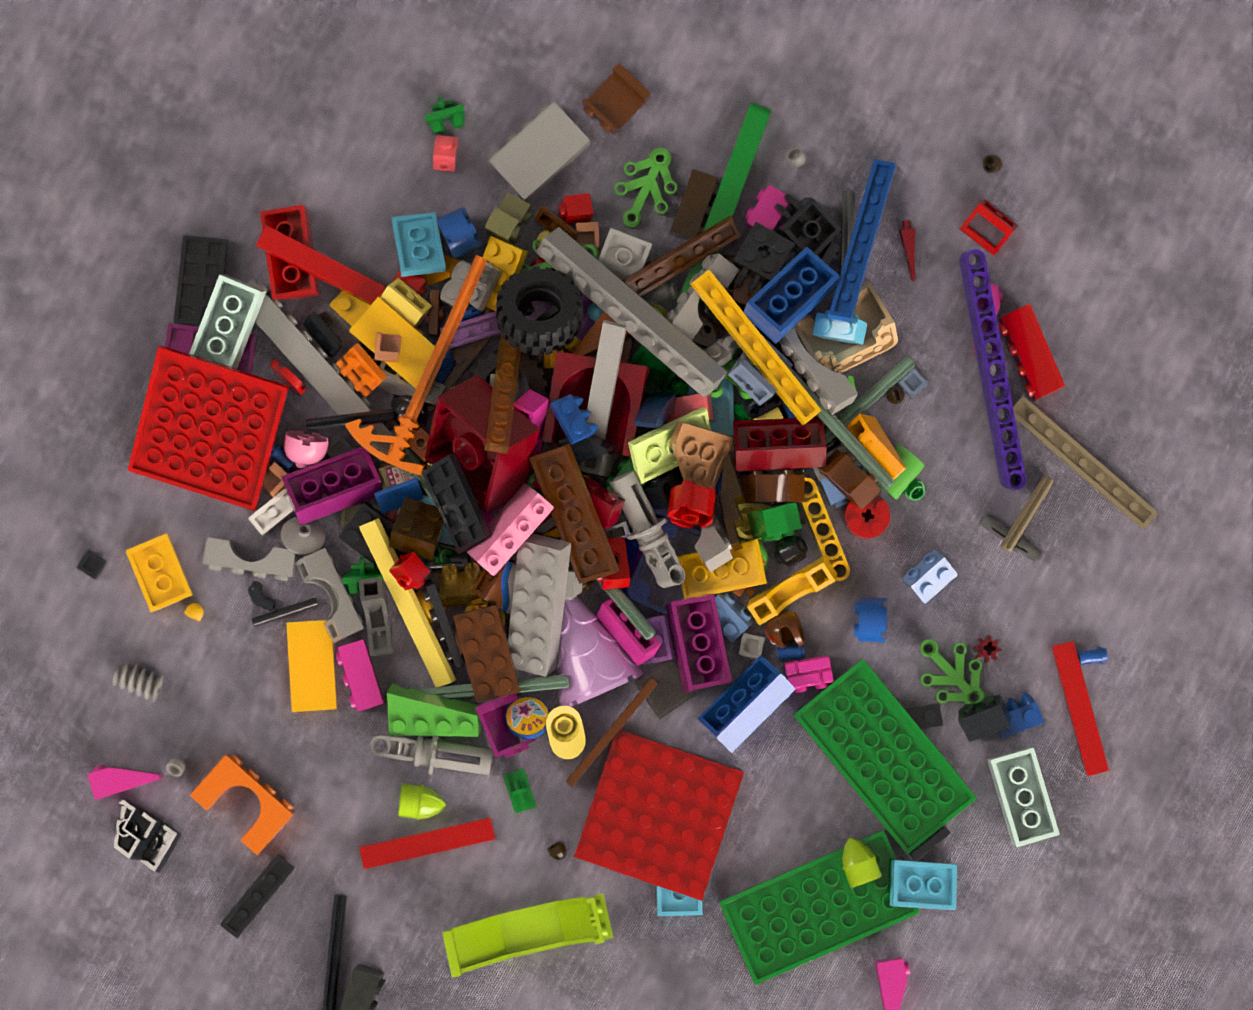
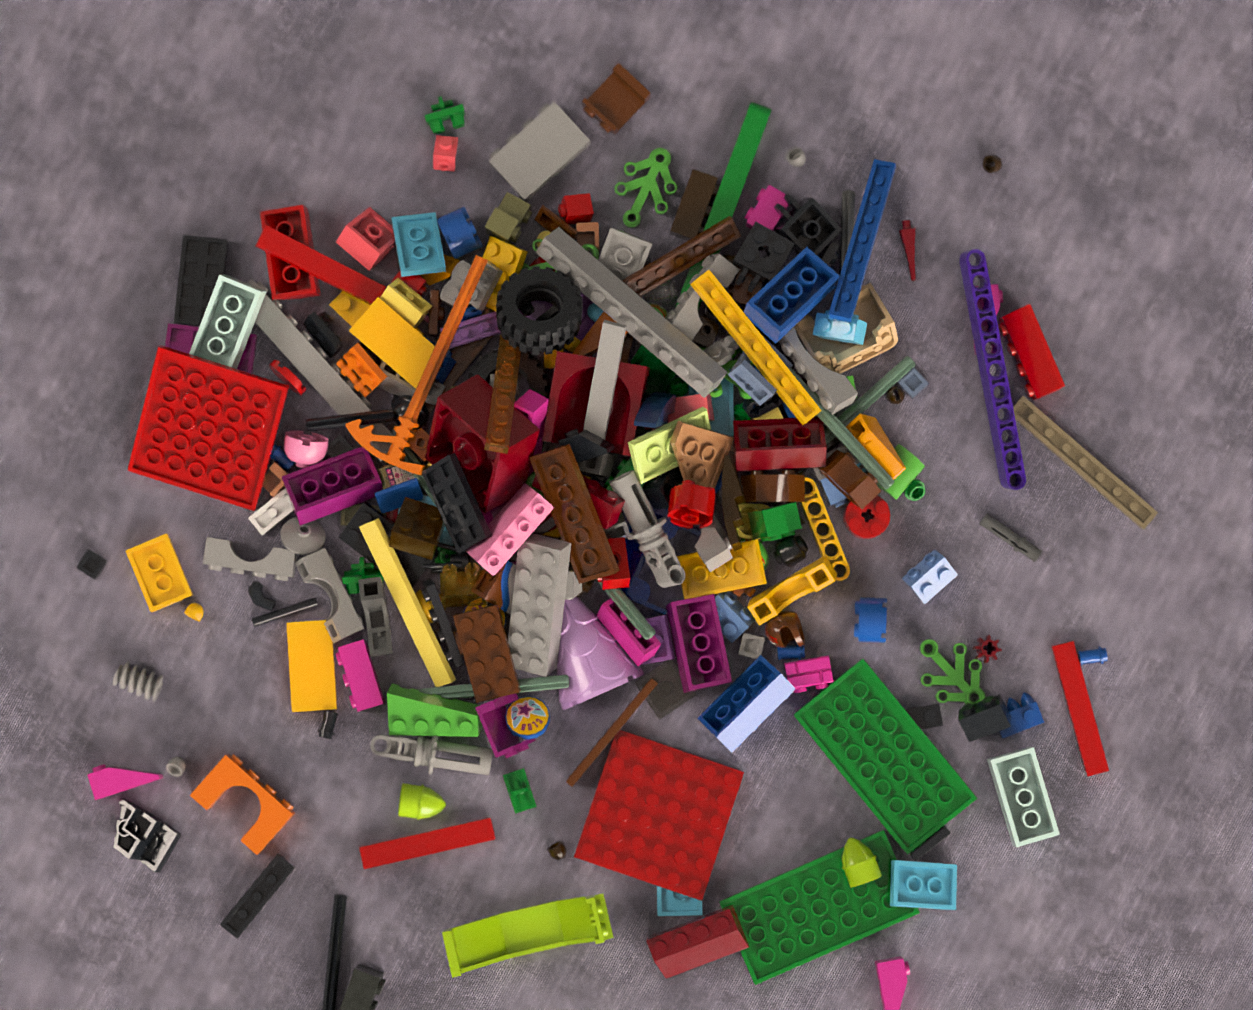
nougat panel [374,332,401,363] -> none
red brick [389,552,430,591] -> none
light yellow piece [546,706,585,759] -> none
blue plate [550,394,598,445] -> none
red tile [959,198,1018,256] -> none
dark tan axle [1001,475,1053,552] -> none
none -> black pin [317,710,338,740]
none -> coral slope [336,207,396,271]
none -> dark red slope [646,904,749,979]

